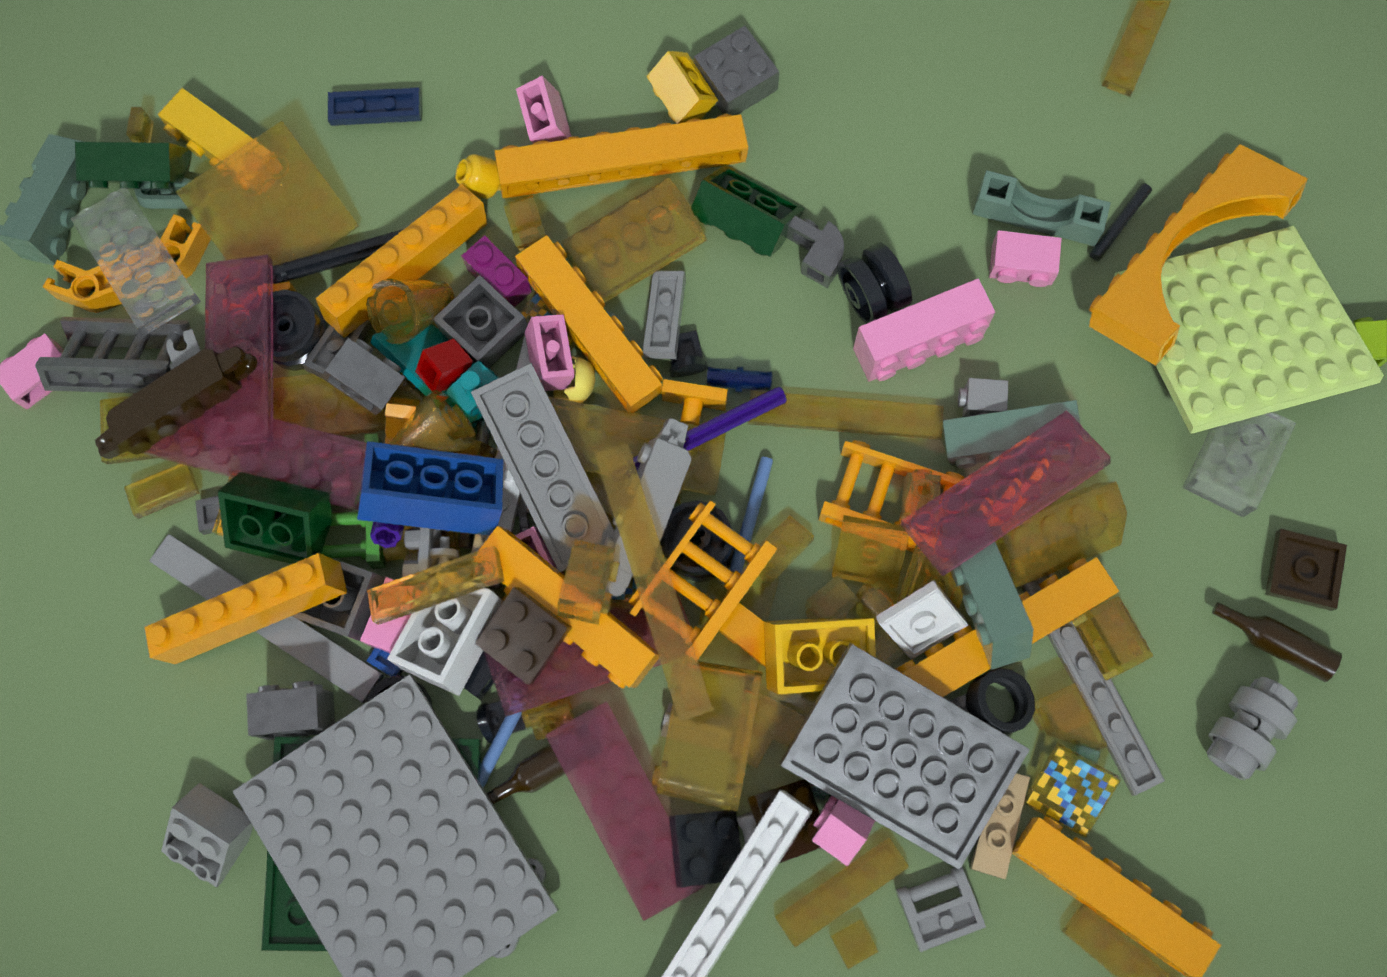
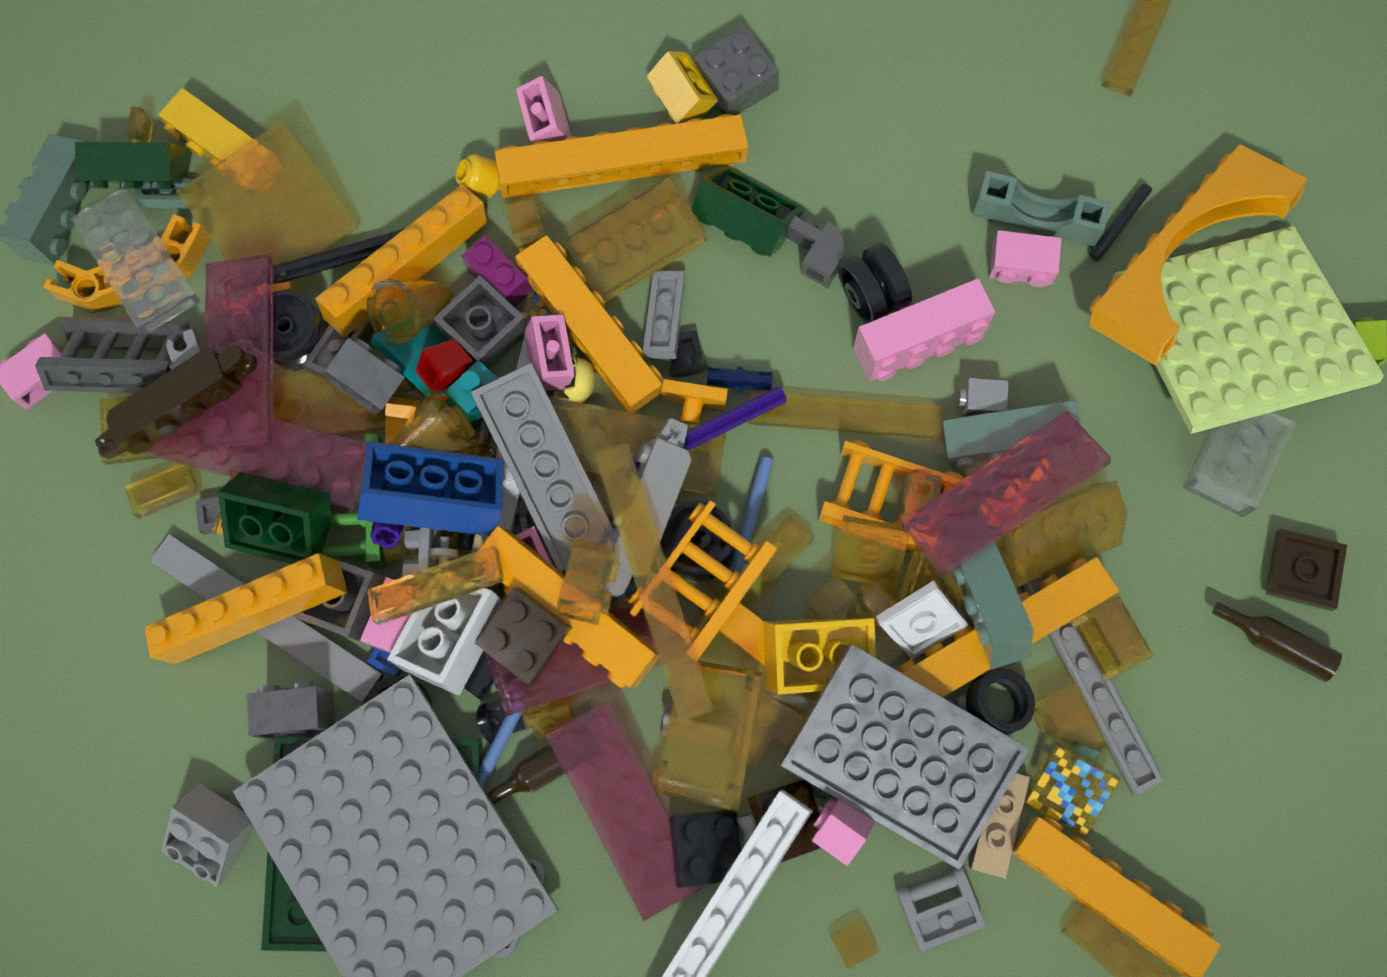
dark blue plate [328,88,422,126] -> none
clear yellow plate [775,837,909,947] -> none
light grey piece [1207,677,1298,780] -> none

